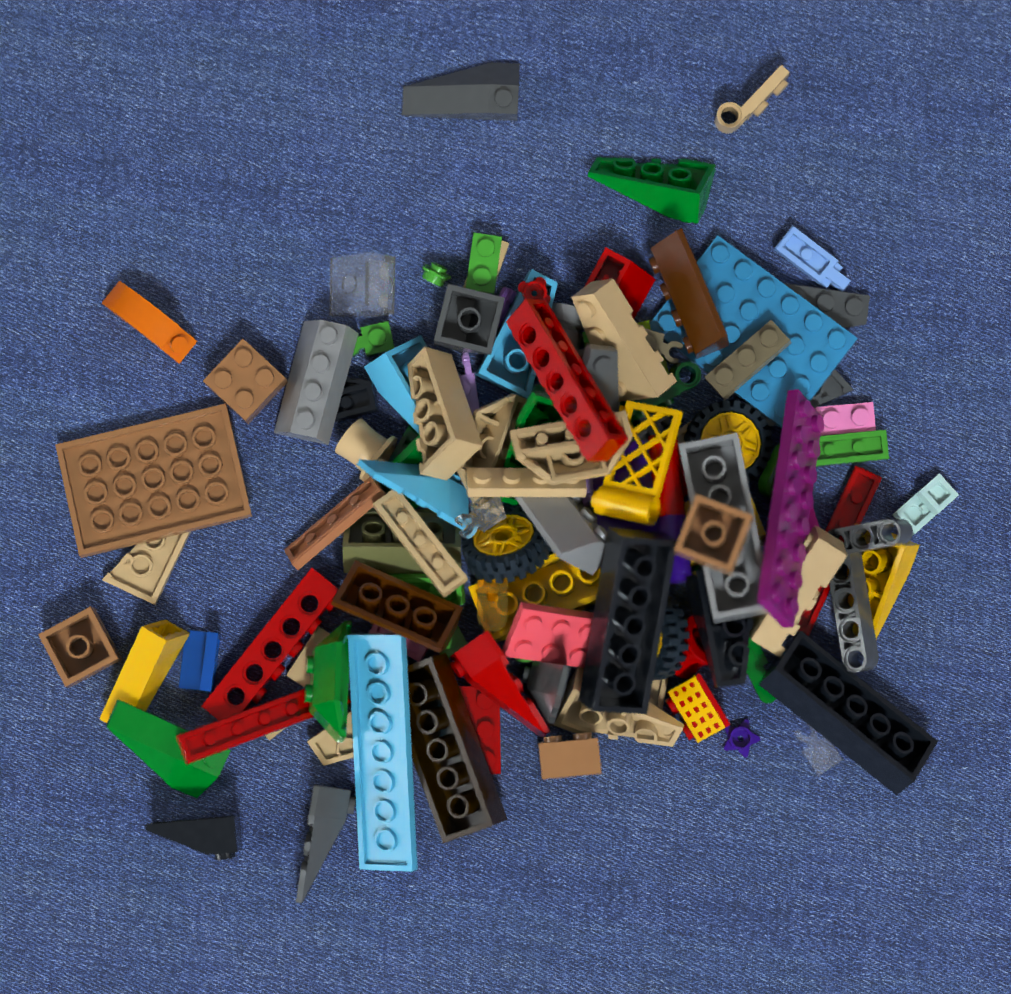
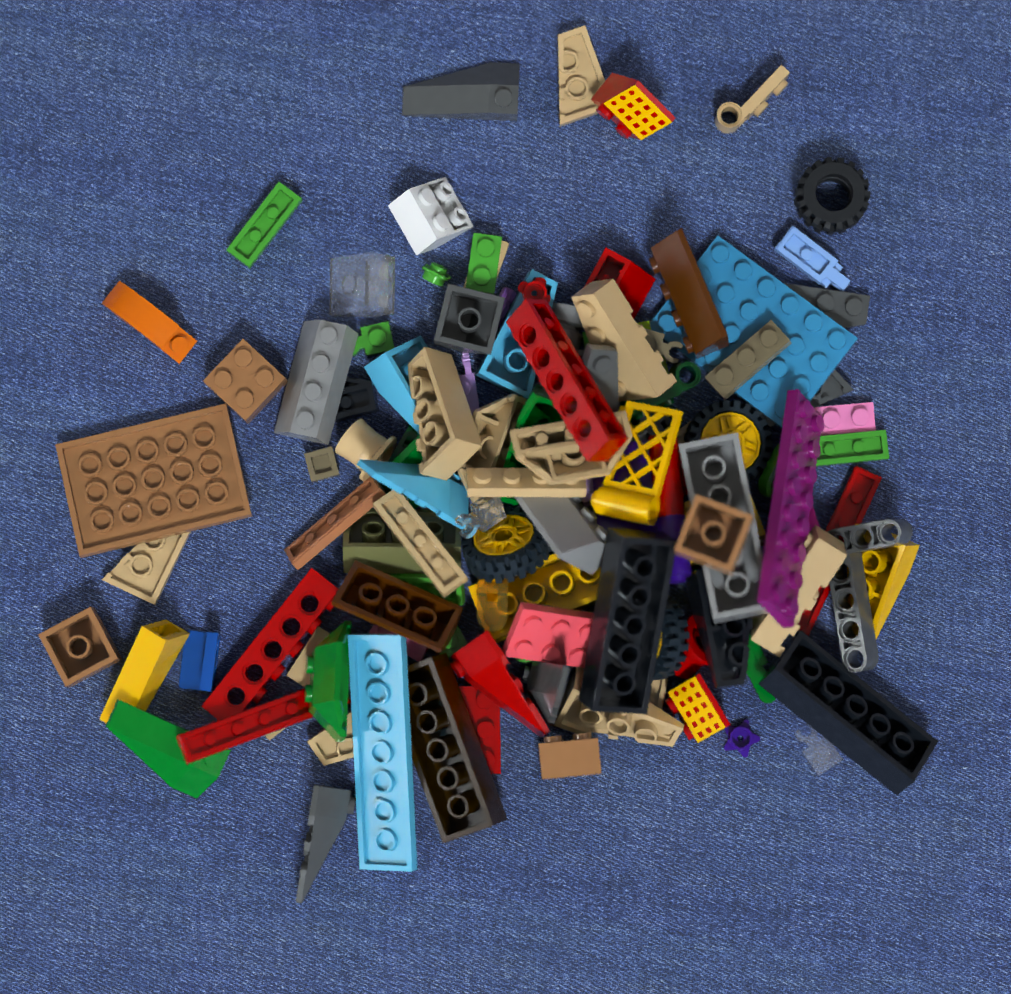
black slope [145,815,242,860] -> none
green wedge [588,157,716,224] -> none
light aqua slope [892,473,959,536] -> none
none -> bright green plate [226,182,303,269]
none -> dark tan plate [304,446,340,483]
none -> white slope [388,177,474,256]
none -> tan wing [558,25,605,127]
none -> slope [591,73,676,140]
none -> black tyre [794,157,871,235]

